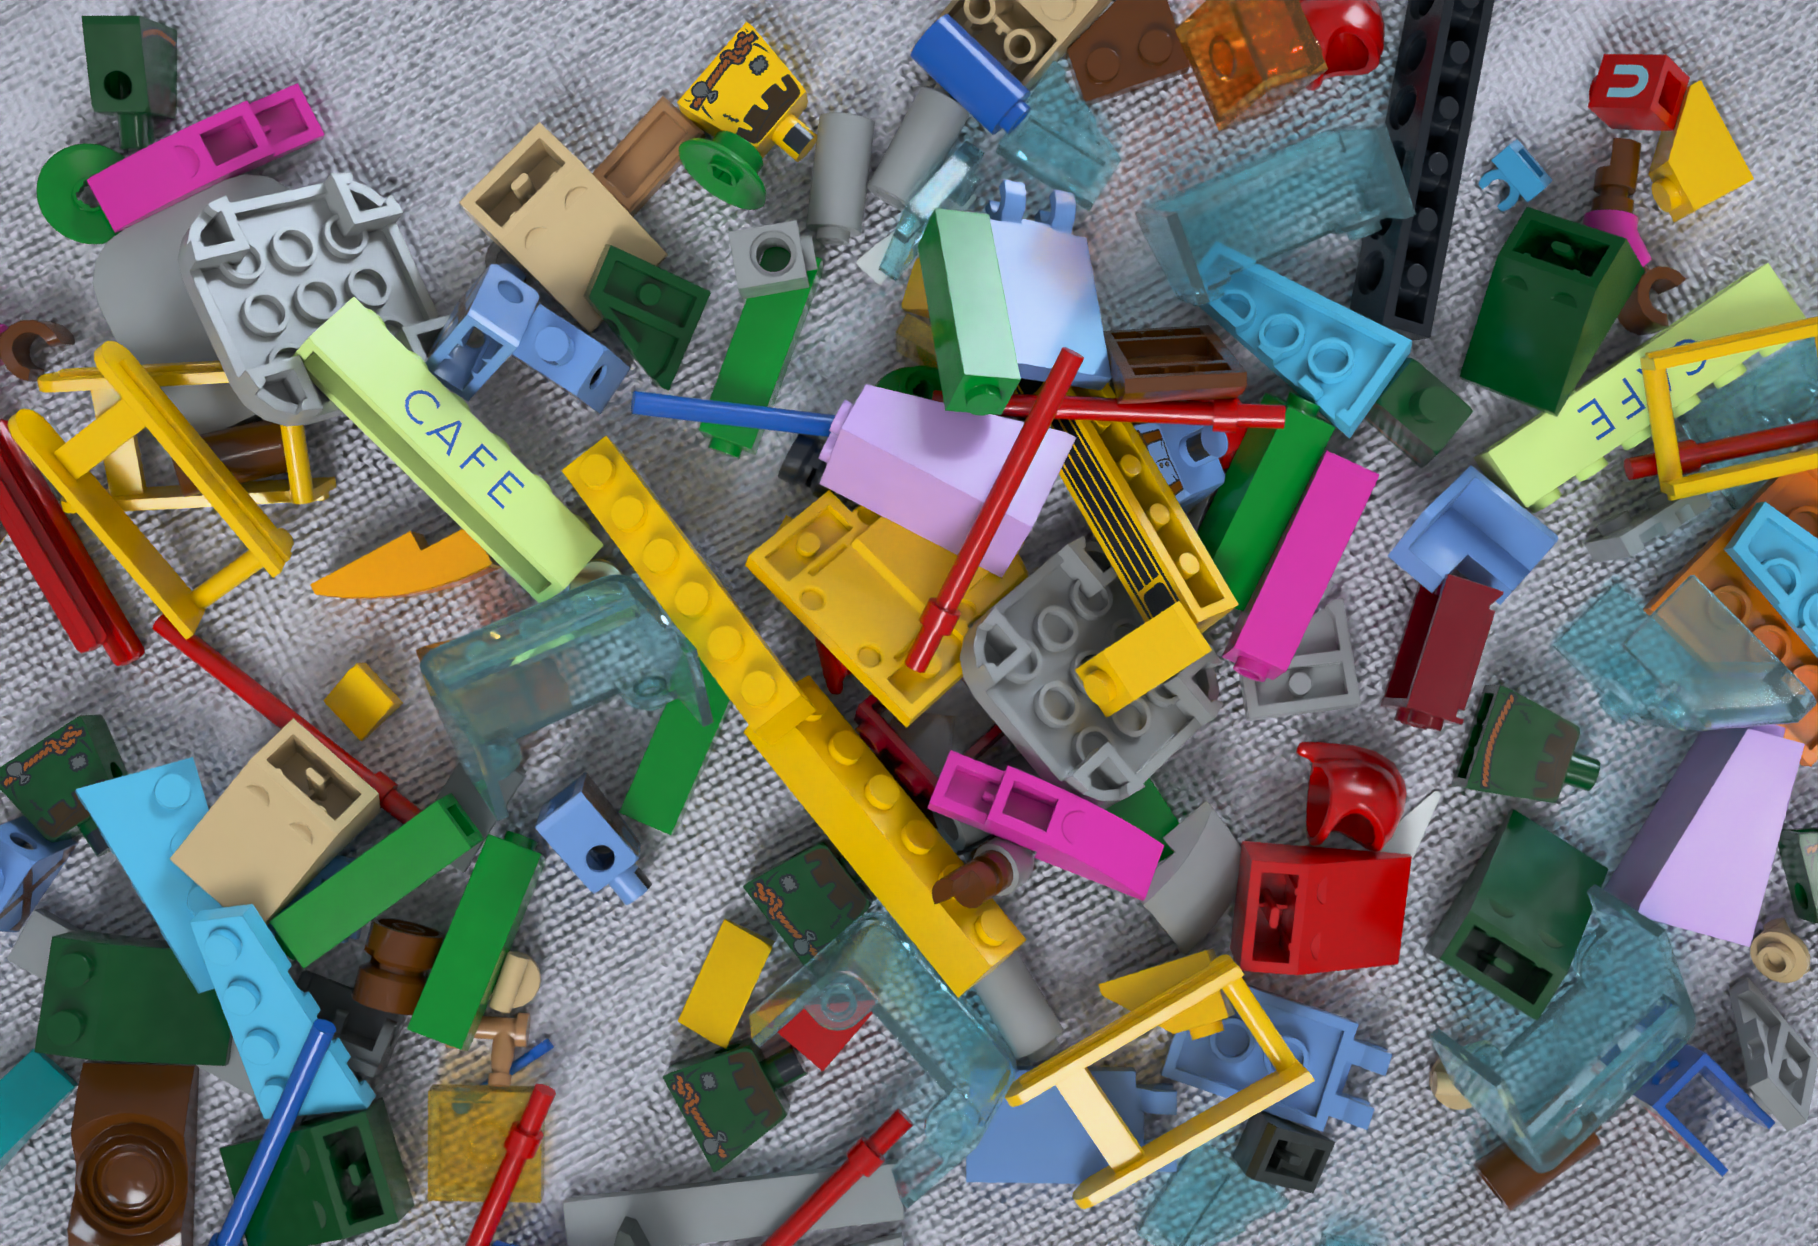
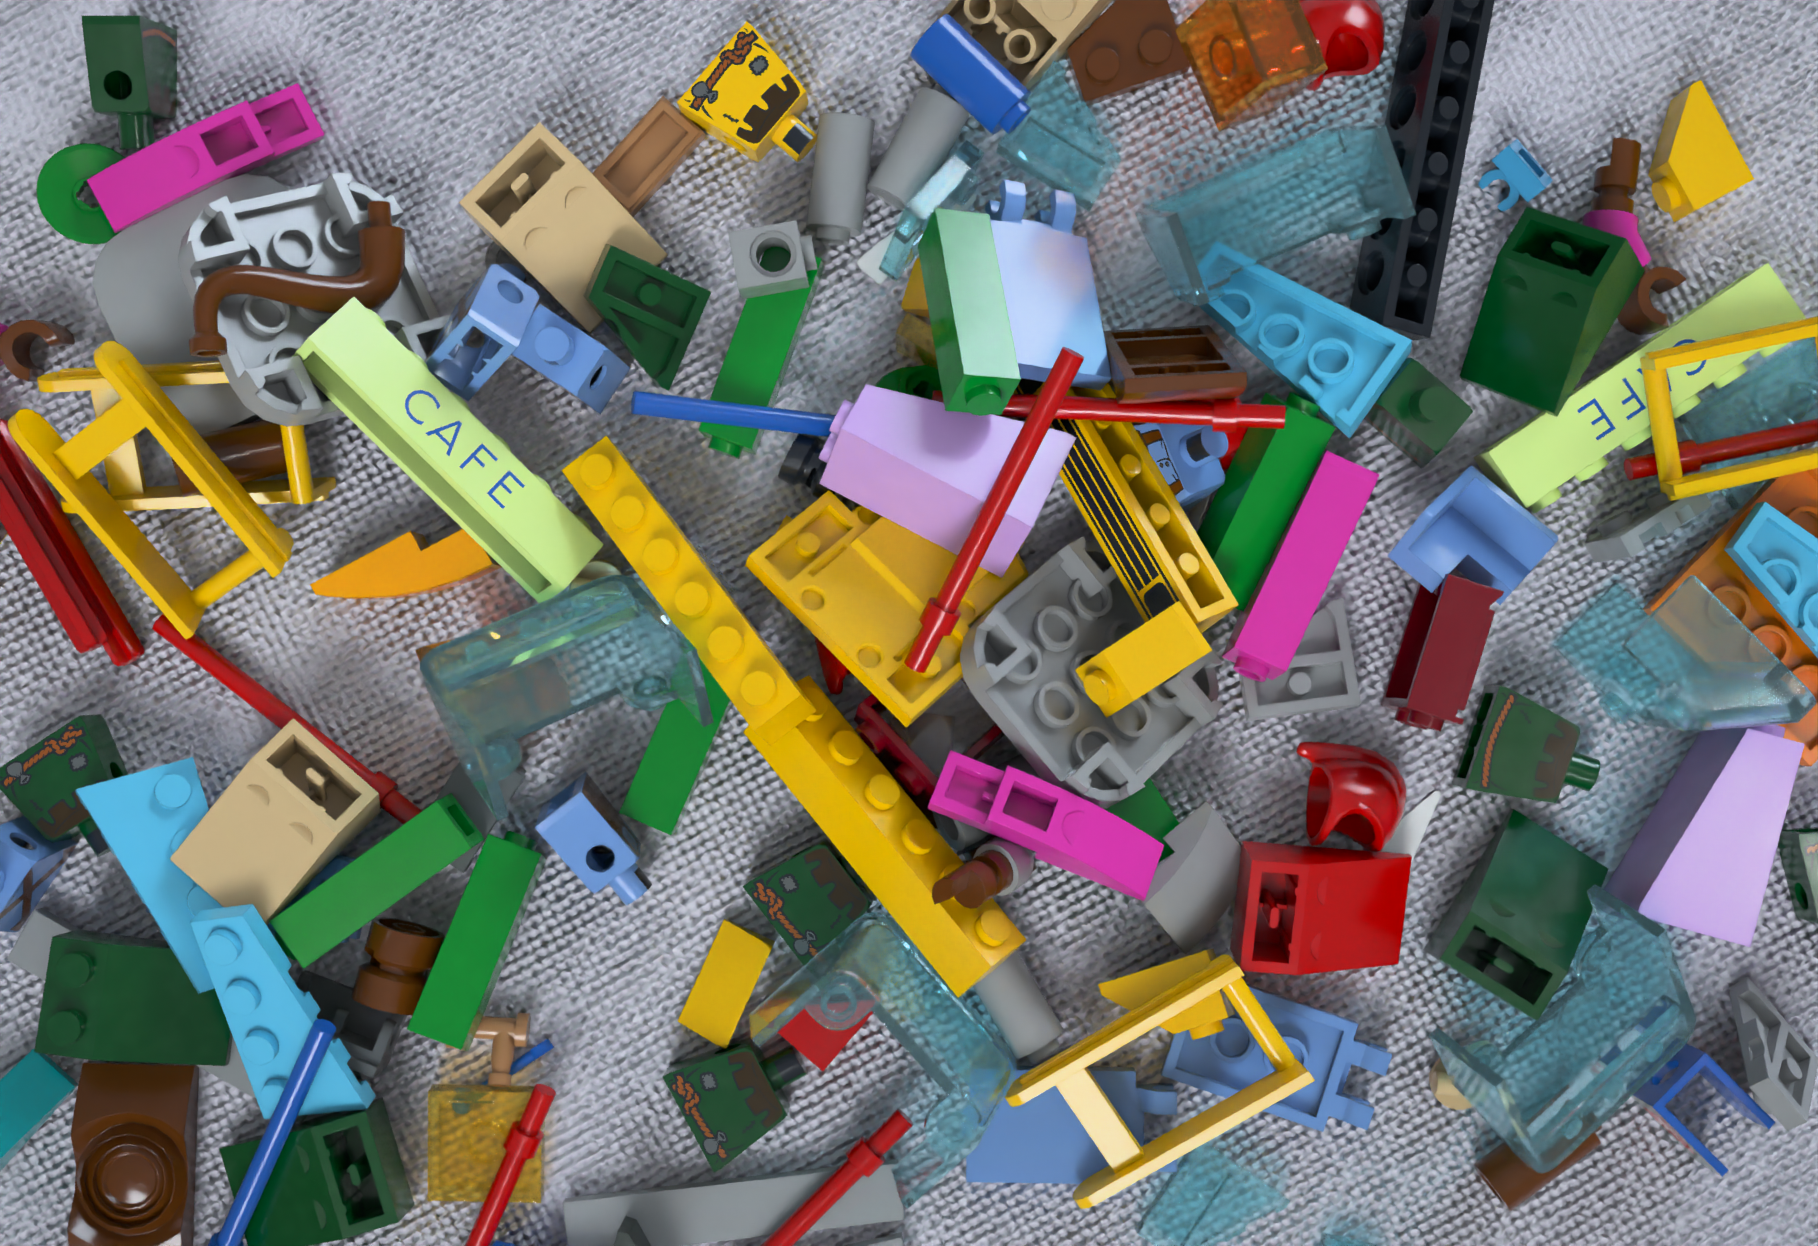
yellow slope [323,663,403,741] -> none
tan plate [489,951,541,1013] -> none
green piece [678,131,766,210] -> none
pearl dark grey slope [1233,1111,1336,1193] -> none
red brick [1588,54,1690,131] -> none
tan plate [1750,918,1811,983] -> none
none -> reddish brown animal [189,201,405,357]

